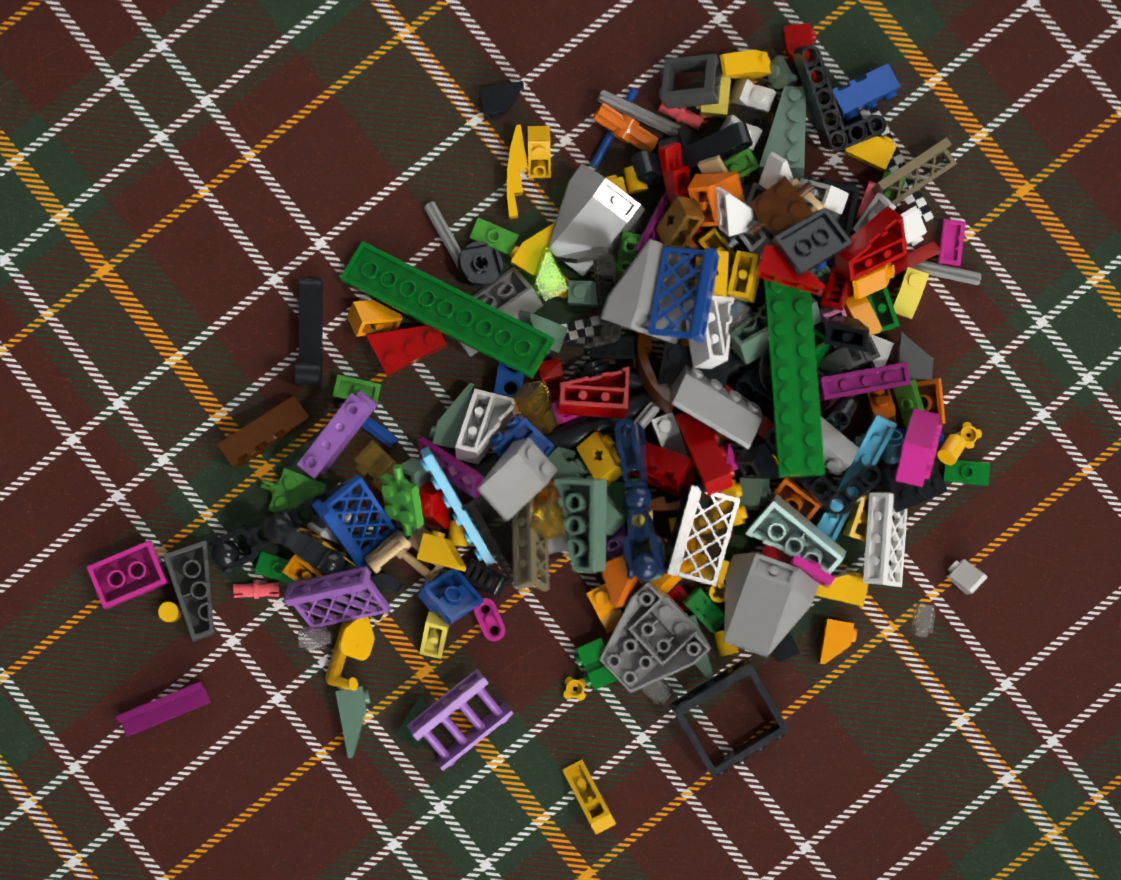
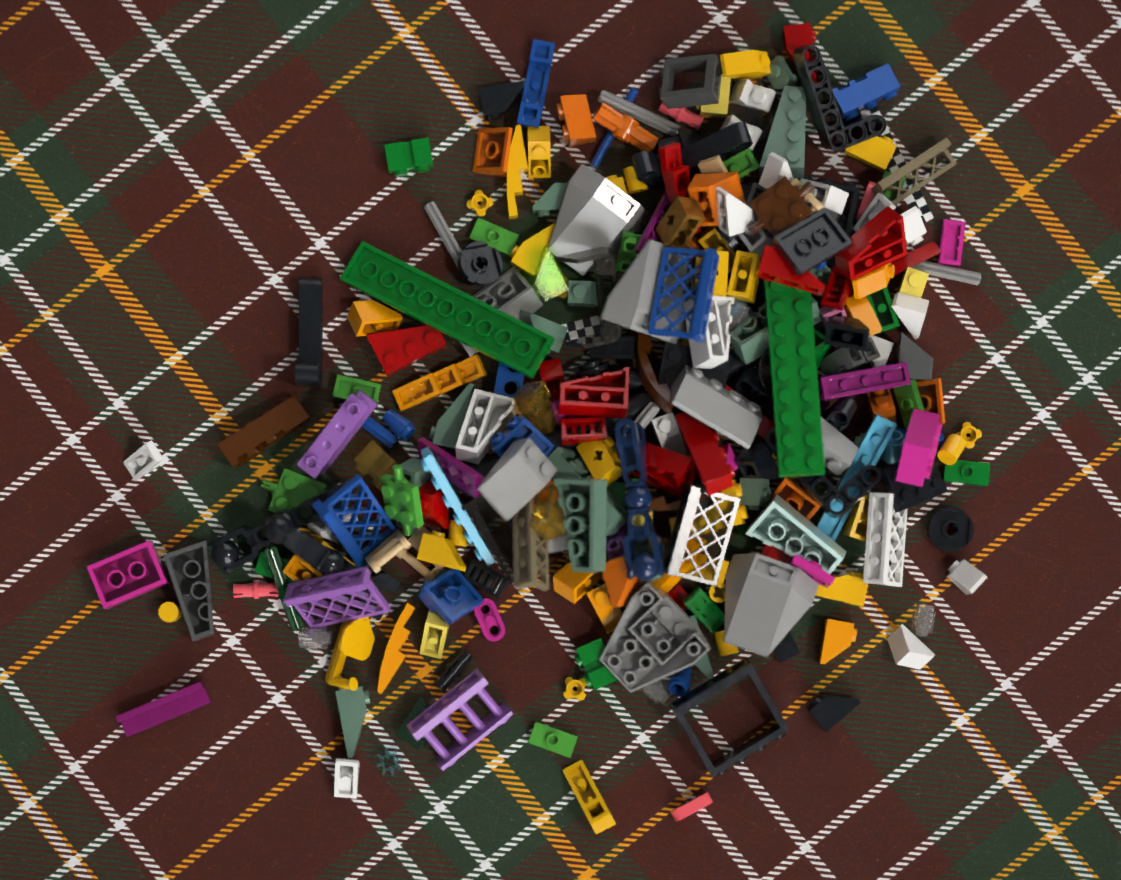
none -> white slope [123,440,164,481]
none -> dark green axle [264,545,304,631]
none -> white slope [334,759,360,799]
none -> clear light blue gear [376,748,404,776]
none -> light orange slope [377,603,416,694]
none -> blue cone [382,409,416,441]
none -> green brick [384,137,434,177]
none -> light orange slope [393,355,487,411]
none -> black pin [434,648,474,692]
none -> yellow plate [467,190,493,217]
none -> orange slope [472,127,513,177]
none -> blue slope [517,39,555,128]
none -> bright green plate [528,722,578,758]
none -> sand green slope [533,183,568,217]
none -> light orange slope [553,563,602,604]
none -> orange slope [557,94,596,147]
none -> red slope [559,417,607,446]
none -> blue cone [668,667,692,697]
none -> coral beam [670,792,713,822]
none -> black slope [807,696,861,732]
none -> white slope [887,624,935,669]
none -> white slope [891,292,929,339]
none -> black plate [928,507,974,552]

